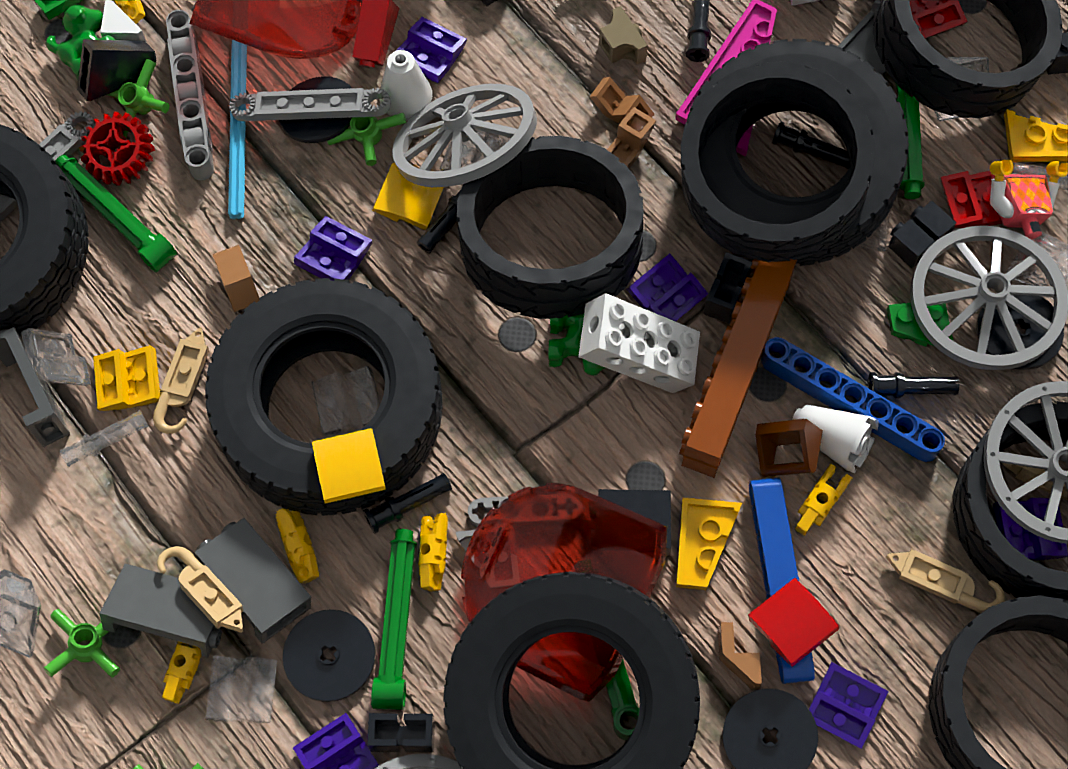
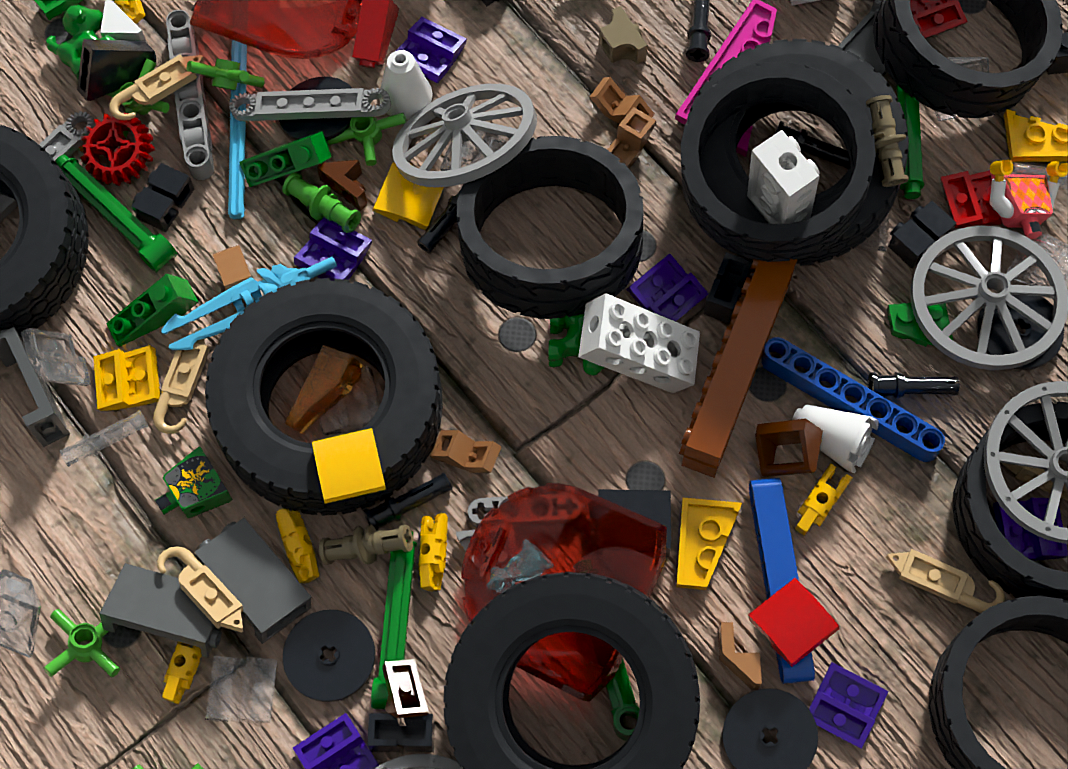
none -> green slope [106,273,199,347]
none -> tan plate [109,54,204,121]
none -> black piece [131,163,195,232]
none -> torso [155,446,233,518]
none -> medium azure sword [161,257,337,350]
none -> bright green bar [186,58,265,90]
none -> green slope [239,131,332,187]
none -> bright green piece [282,172,361,233]
none -> clear orange slope [285,345,363,434]
none -> reddish brown slope [317,160,367,211]
none -> dark tan piece [319,524,413,565]
none -> slope [382,659,429,718]
none -> medium nougat slope [430,430,501,473]
none -> clear light blue animal [487,539,554,593]
none -> white brick [747,130,820,224]
none -> dark tan piece [866,95,909,187]

